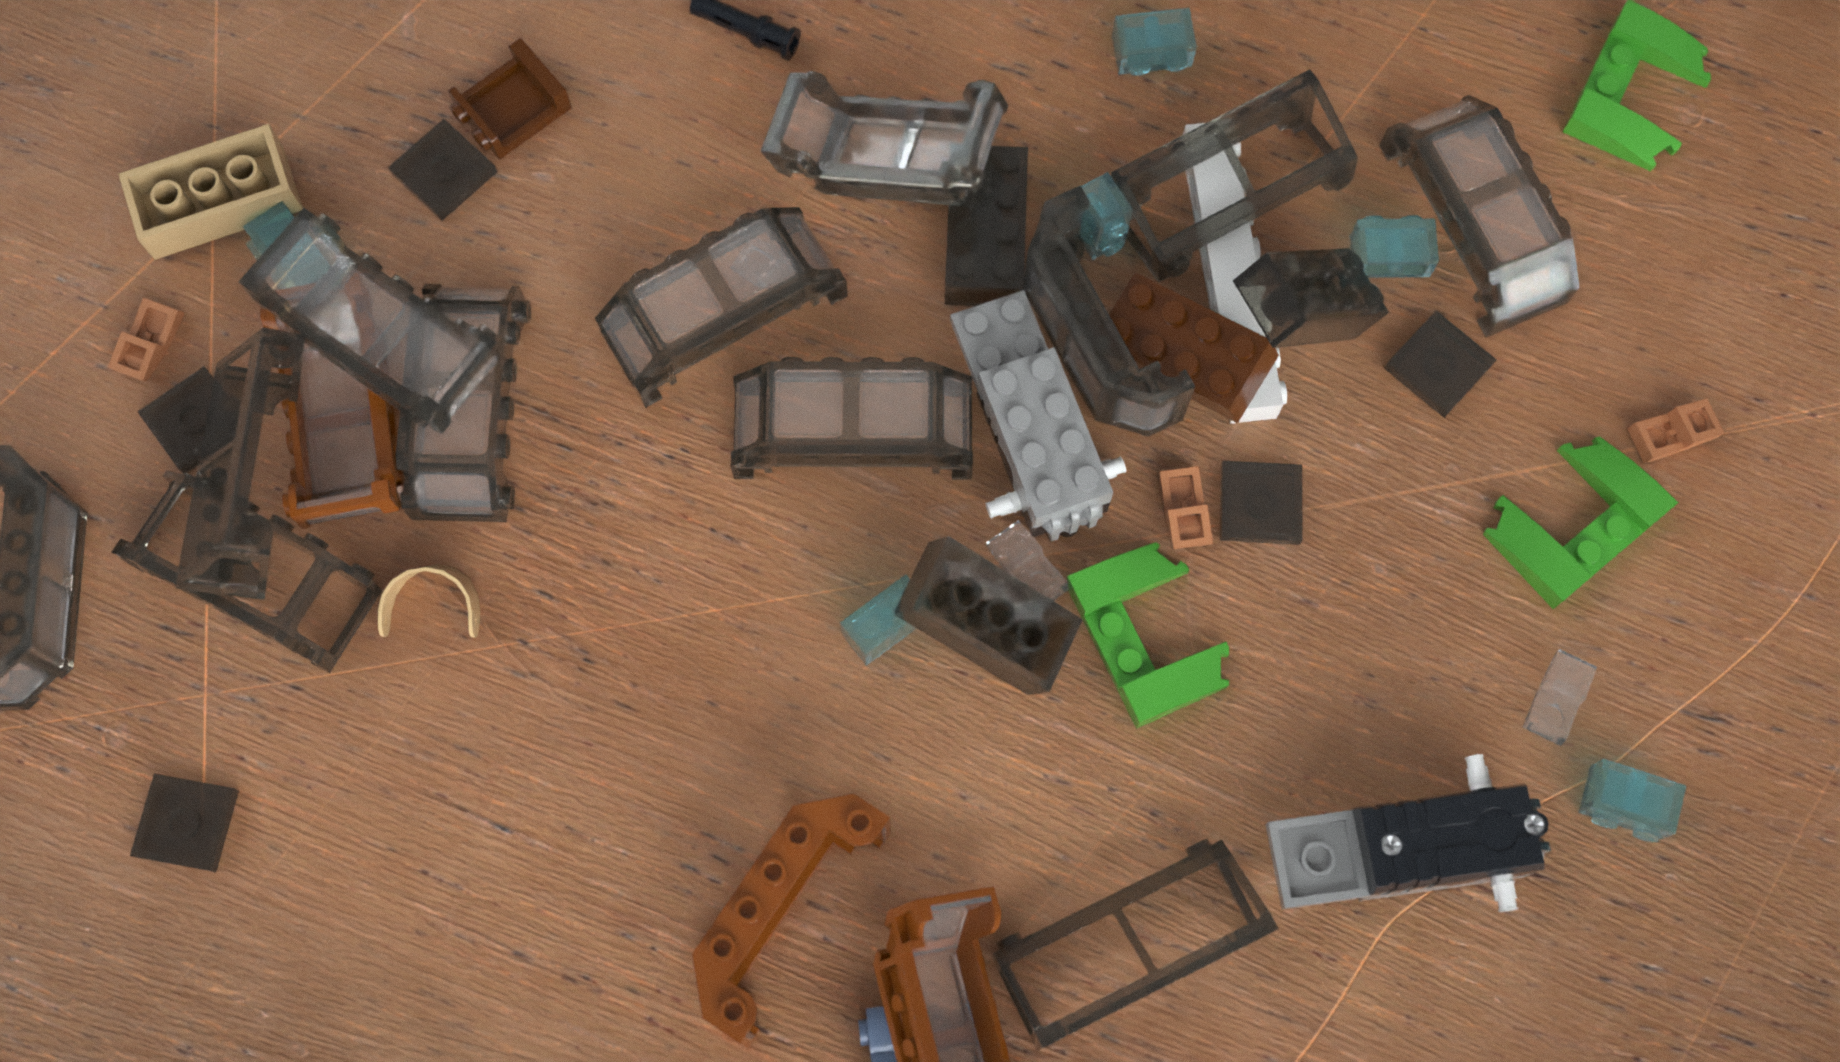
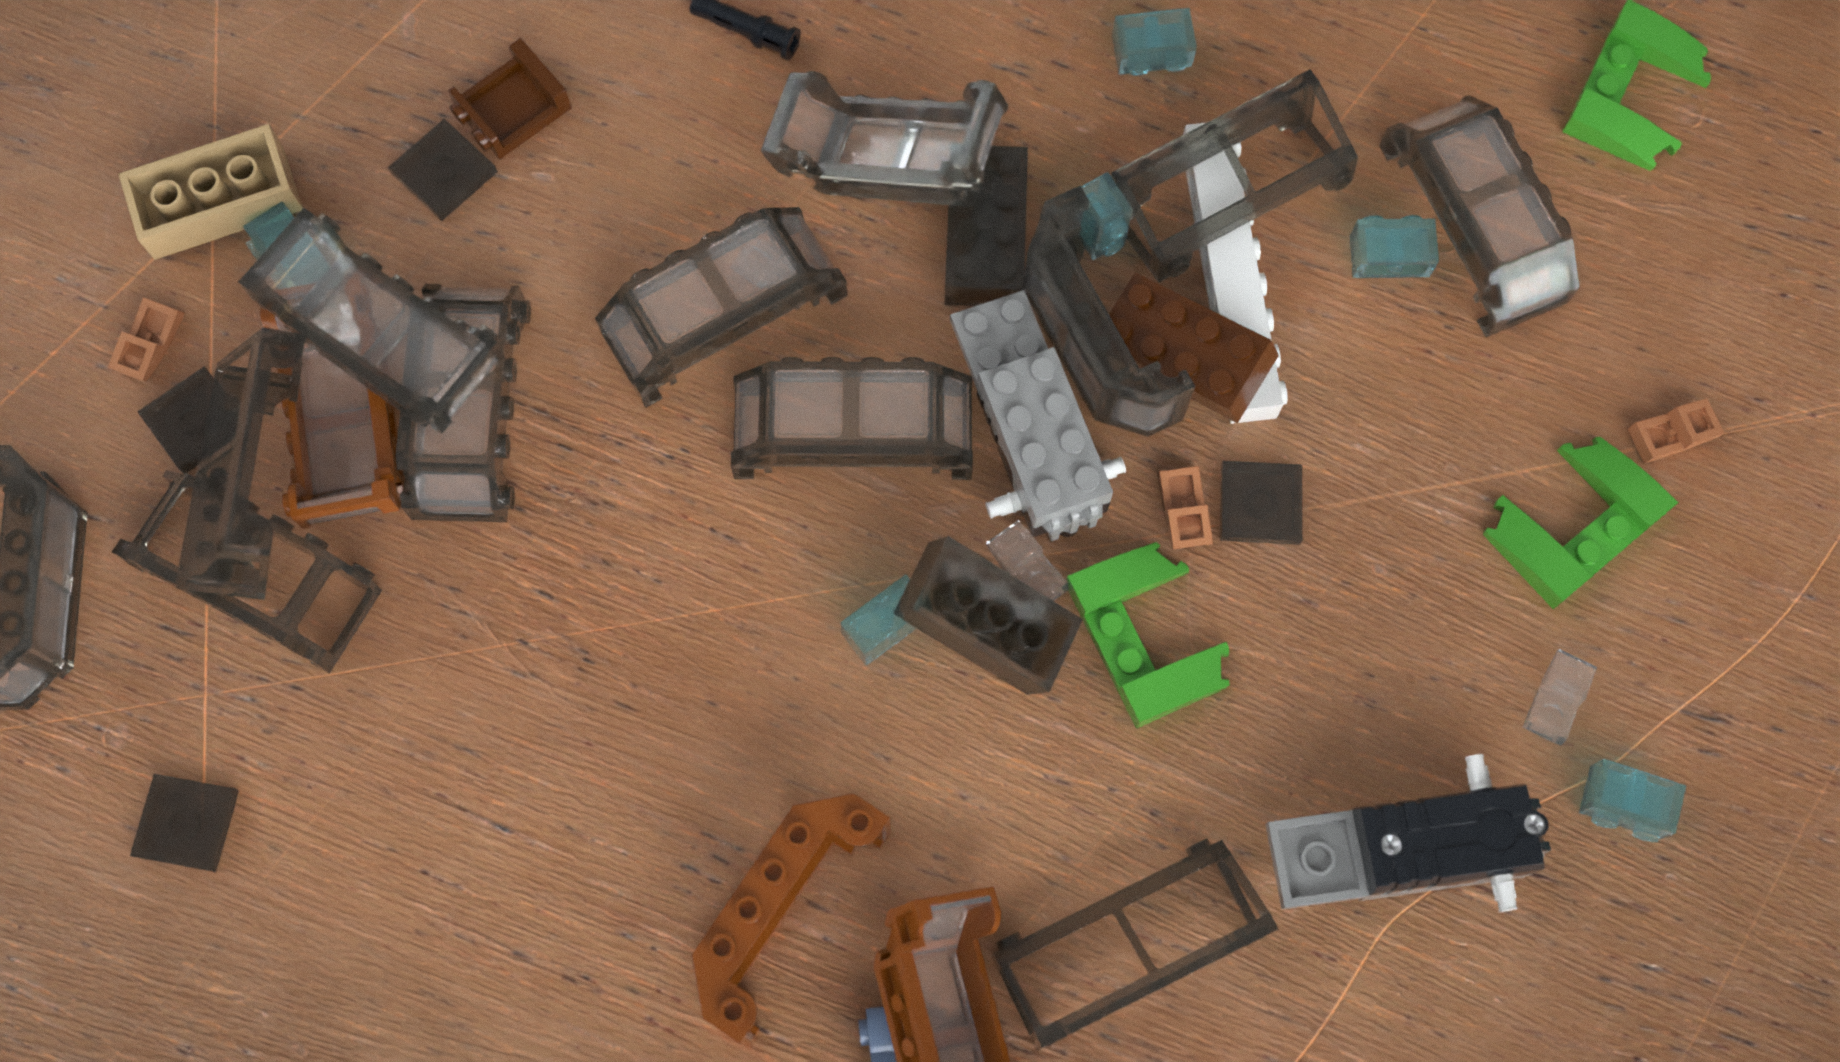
tan piece [378,564,480,638] -> none
clear smoke brick [1233,248,1389,348] -> none
clear smoke tile [1384,311,1497,418] -> none

